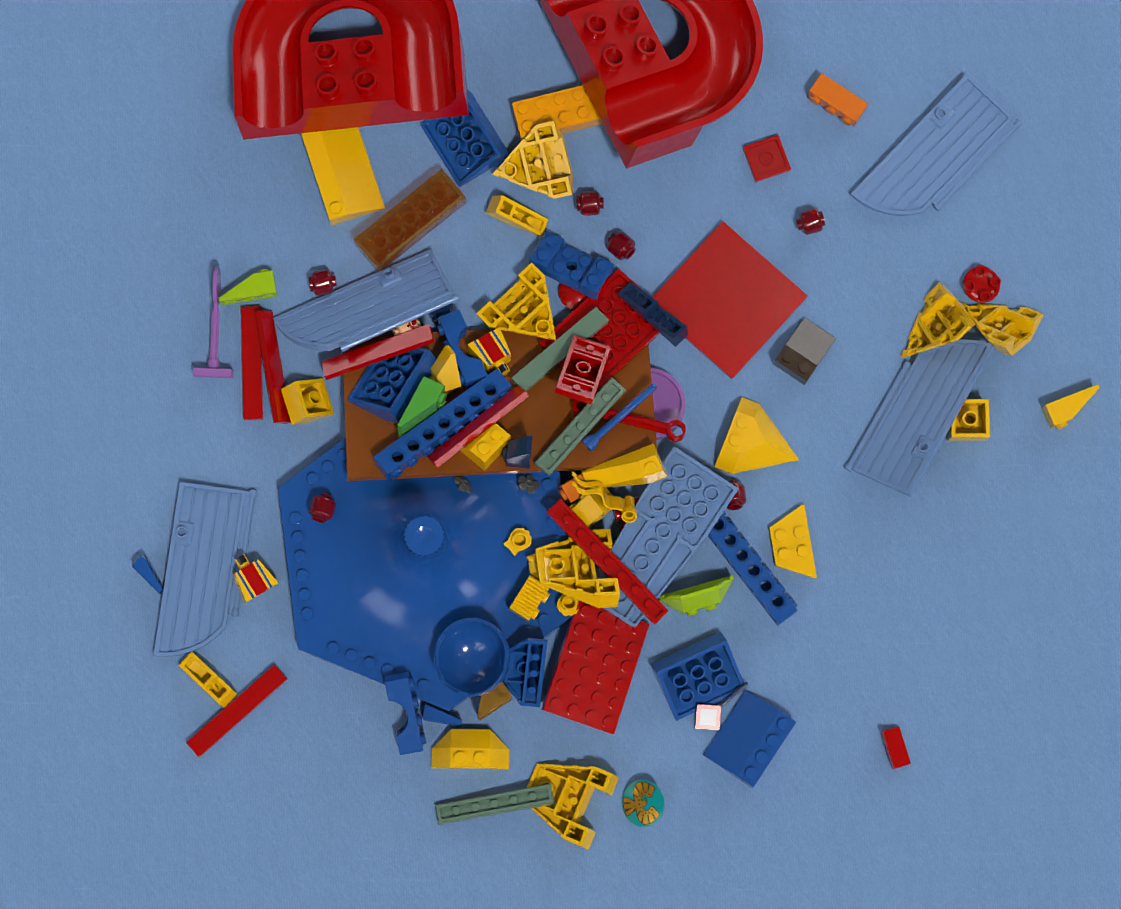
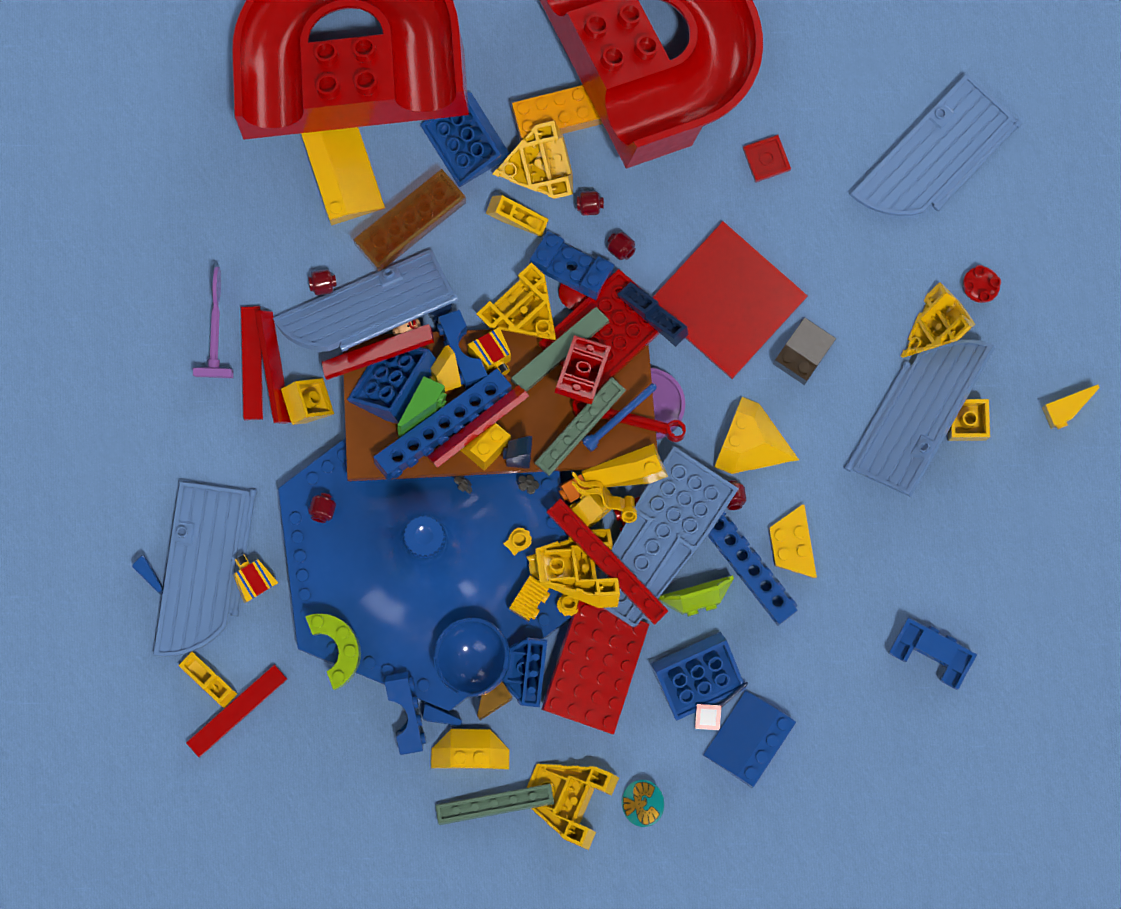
lime slope [219,269,278,306] -> none
dark red head [796,208,825,235] -> none
orange brick [807,73,868,127] -> none
red slope [881,727,911,769] -> none
yellow wedge [962,303,1043,356] -> none
none -> lime brick [305,614,361,690]
none -> blue bracket [888,618,977,690]

